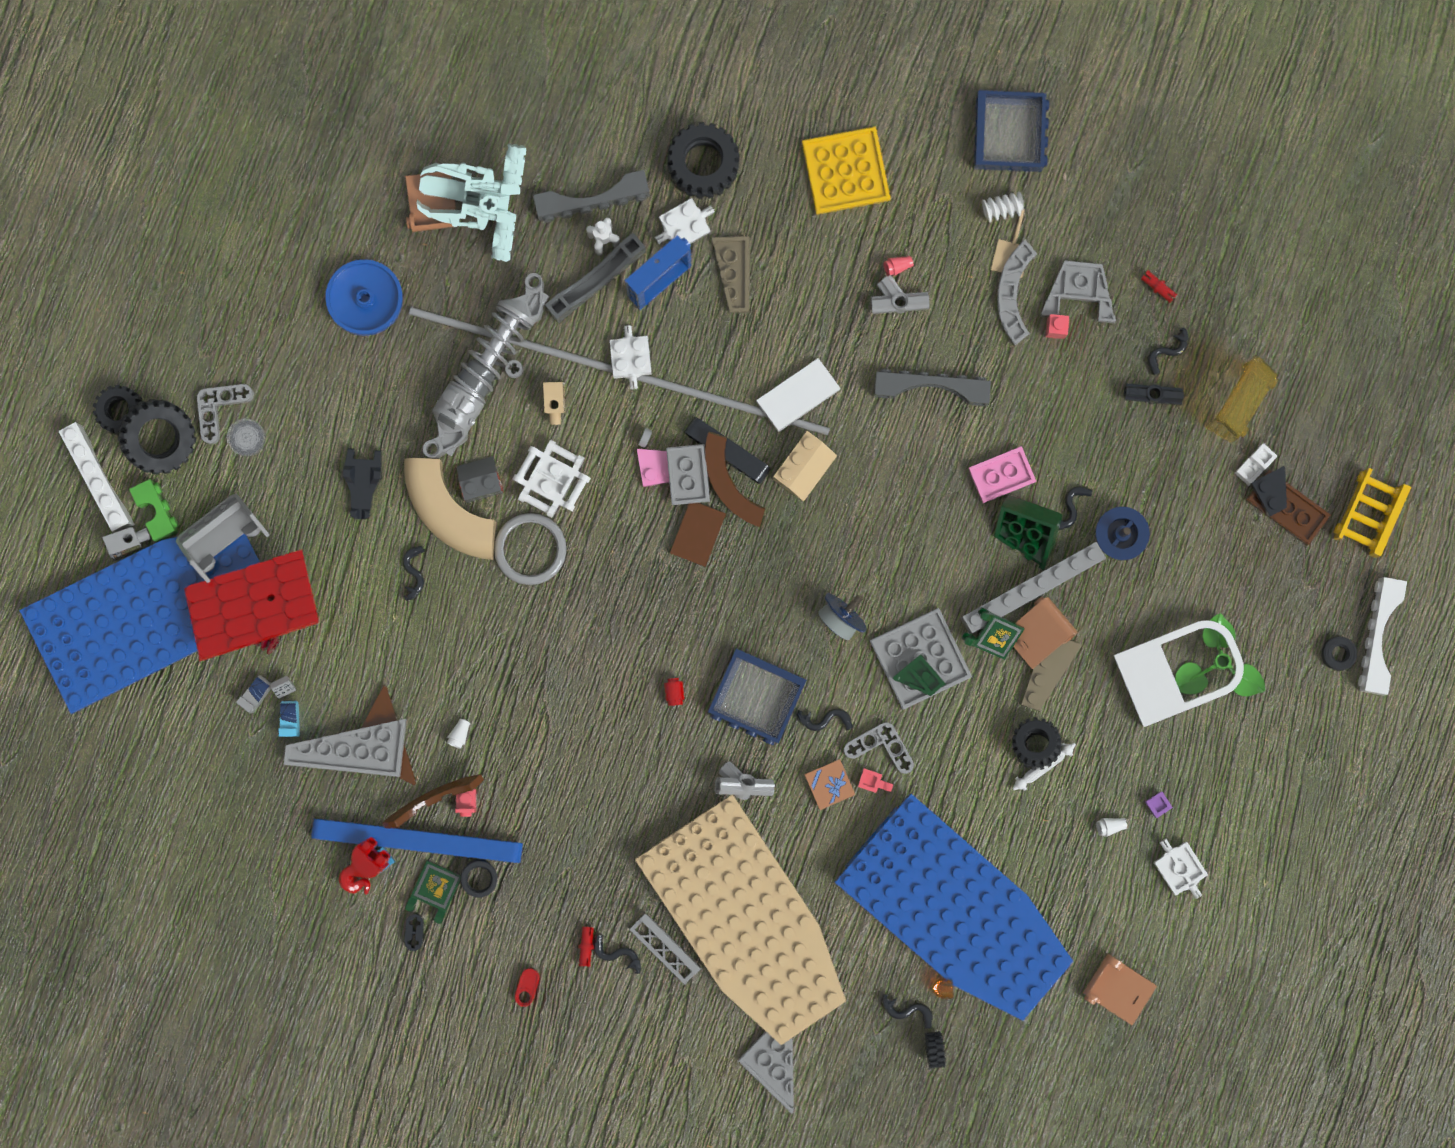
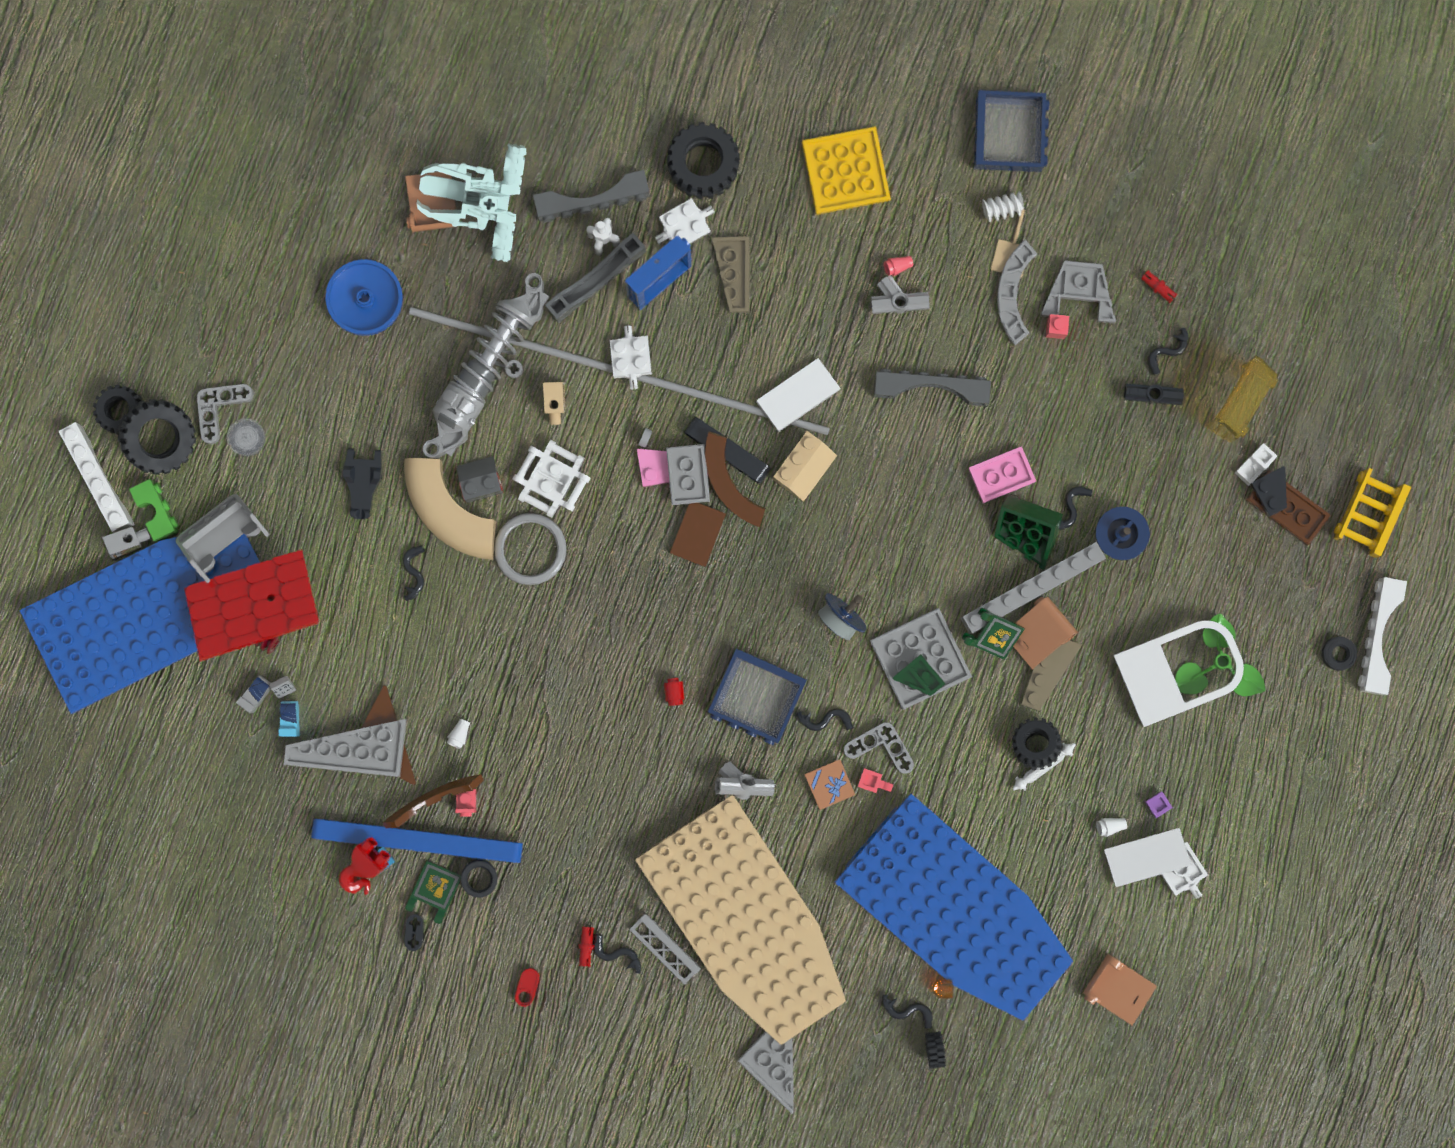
none -> white tile [1104,828,1191,887]

